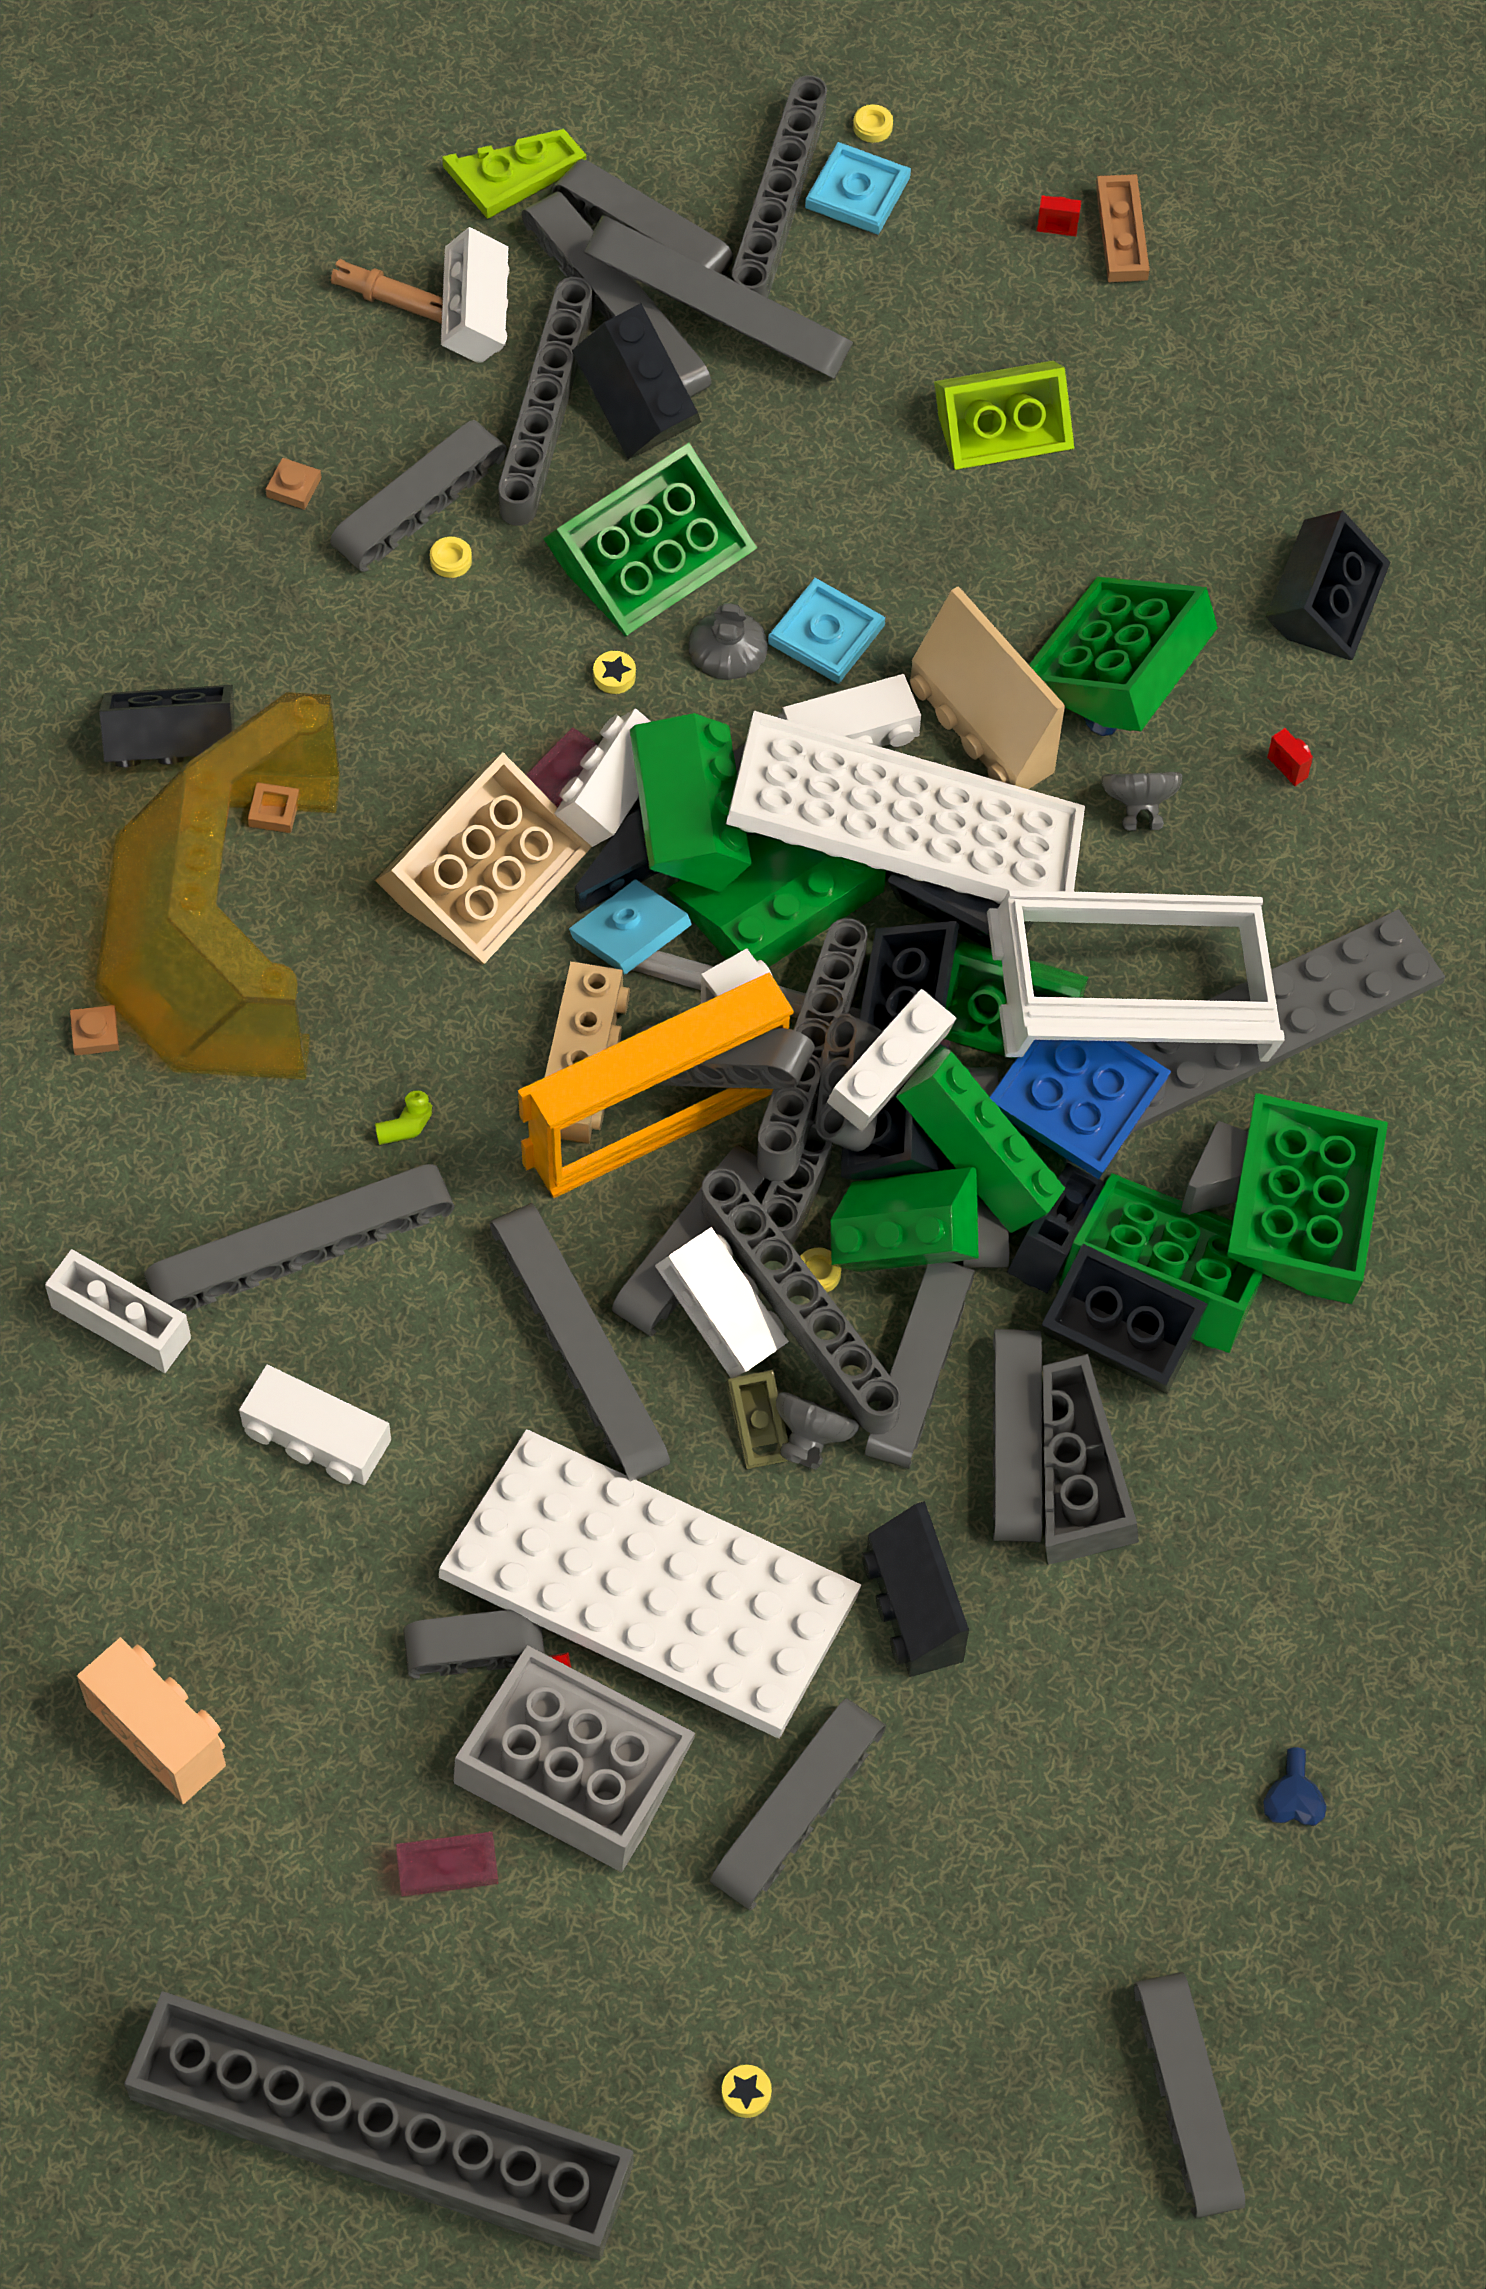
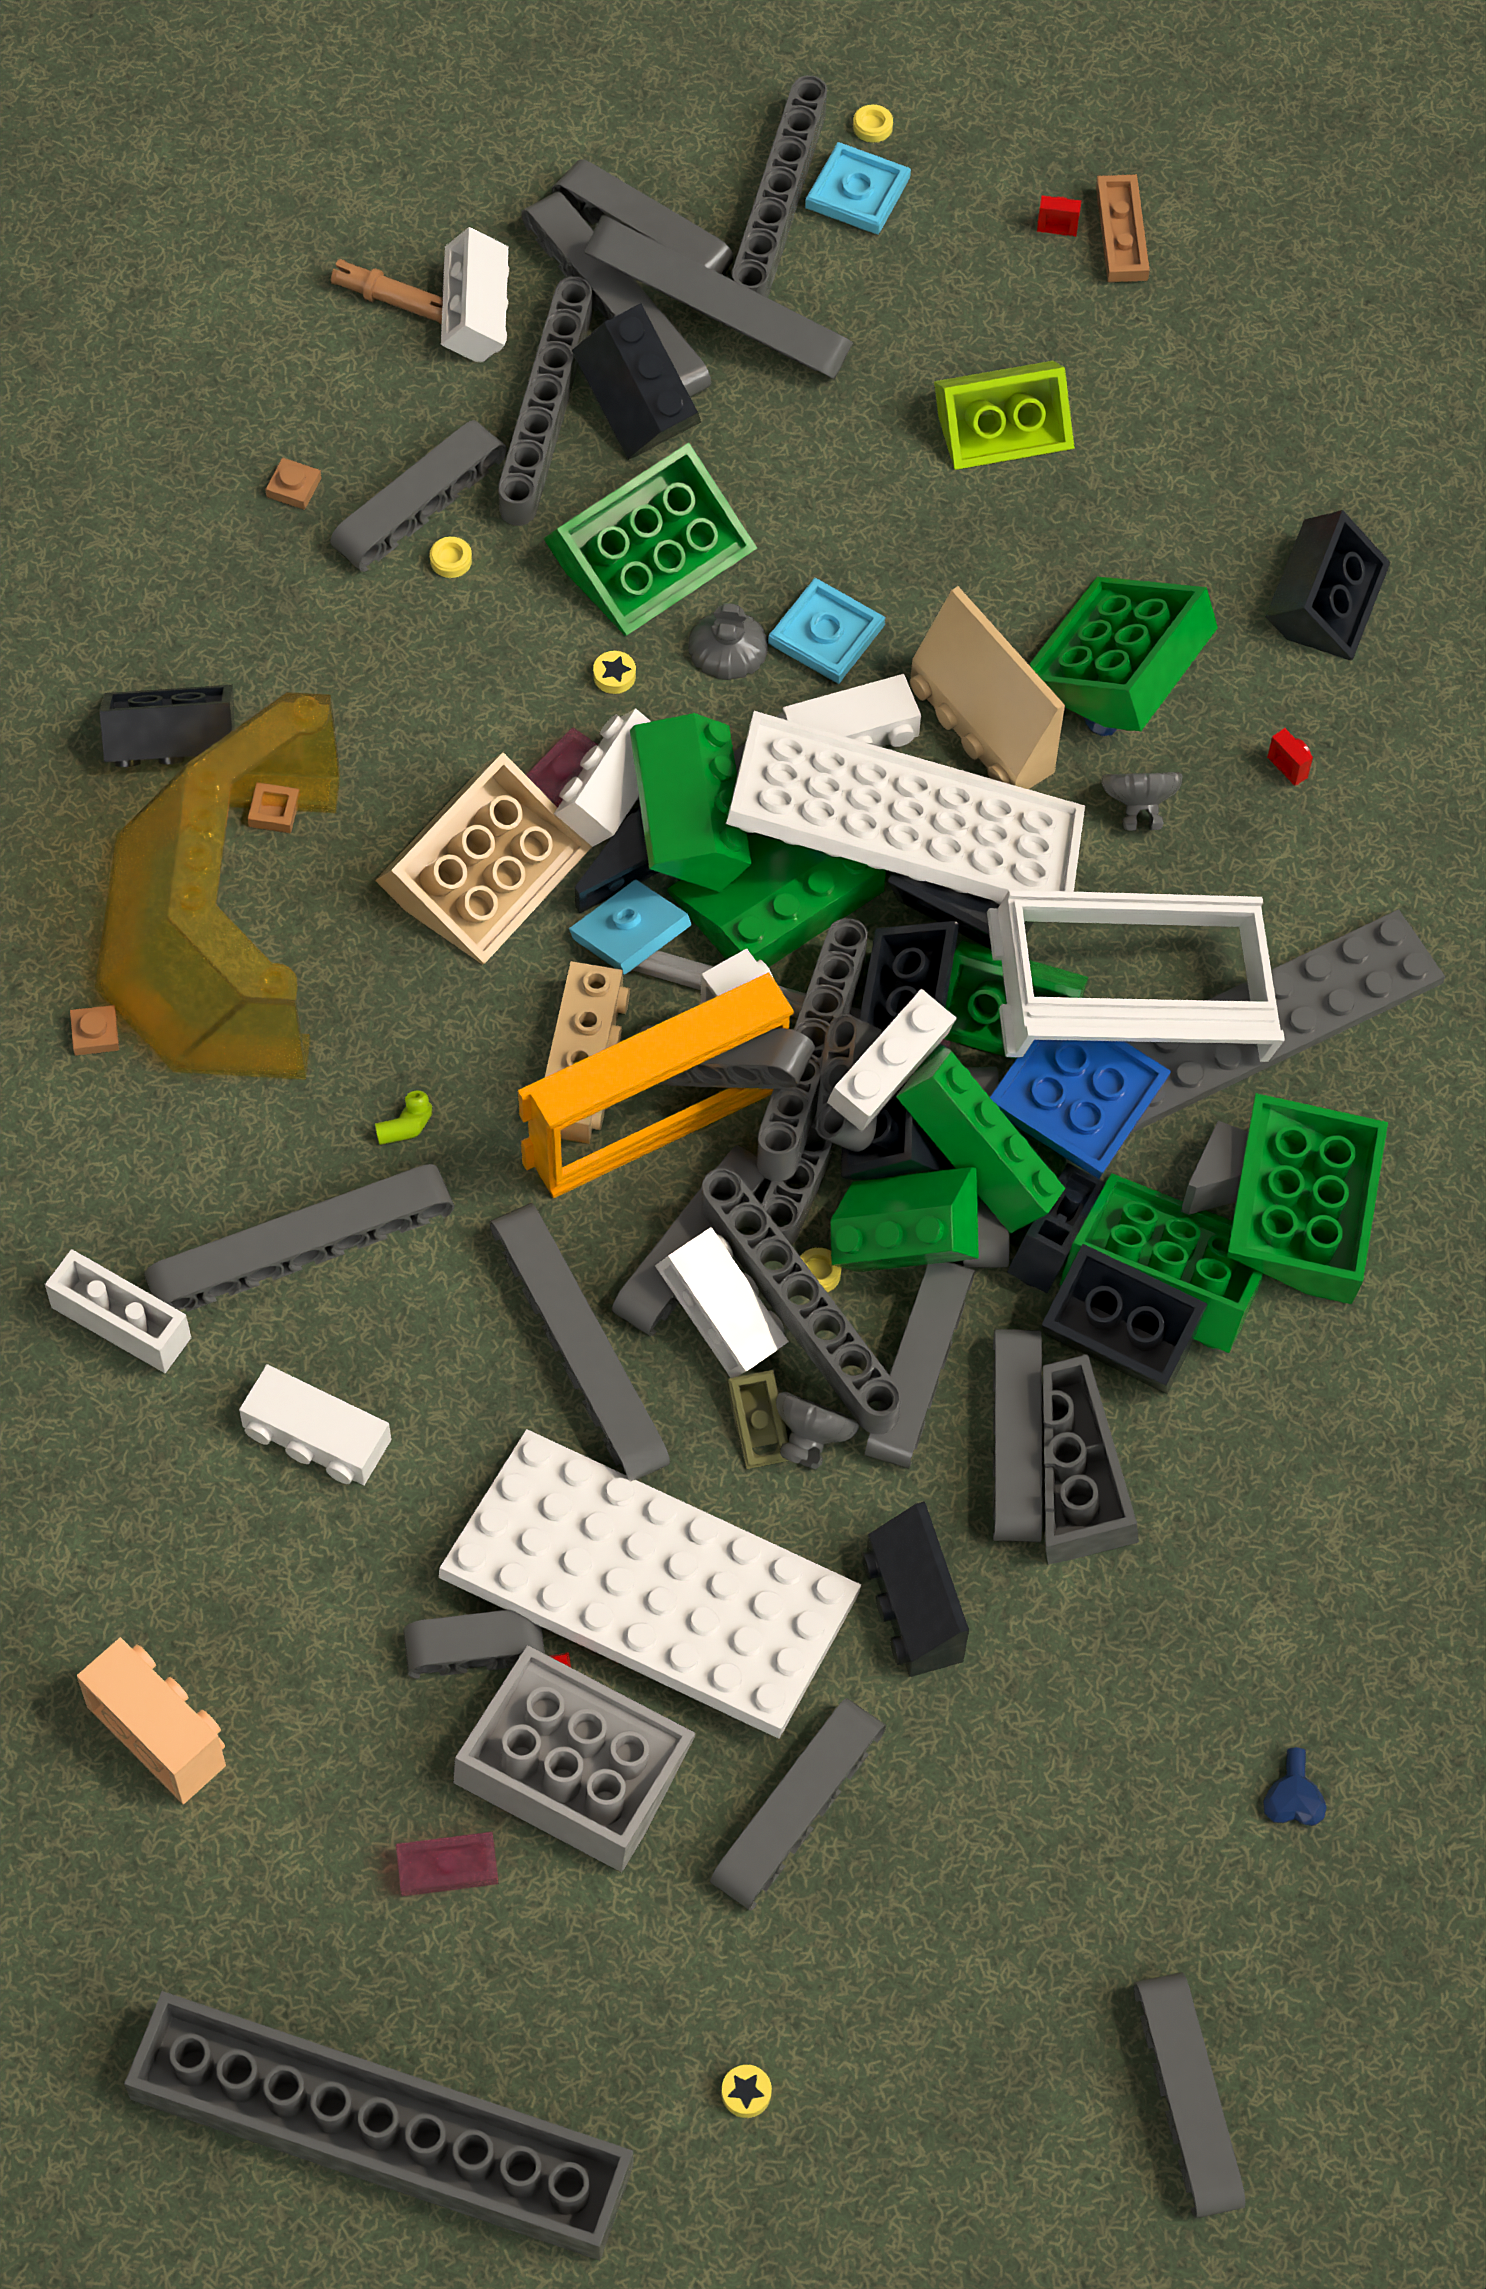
lime wing [442,129,586,219] -> none

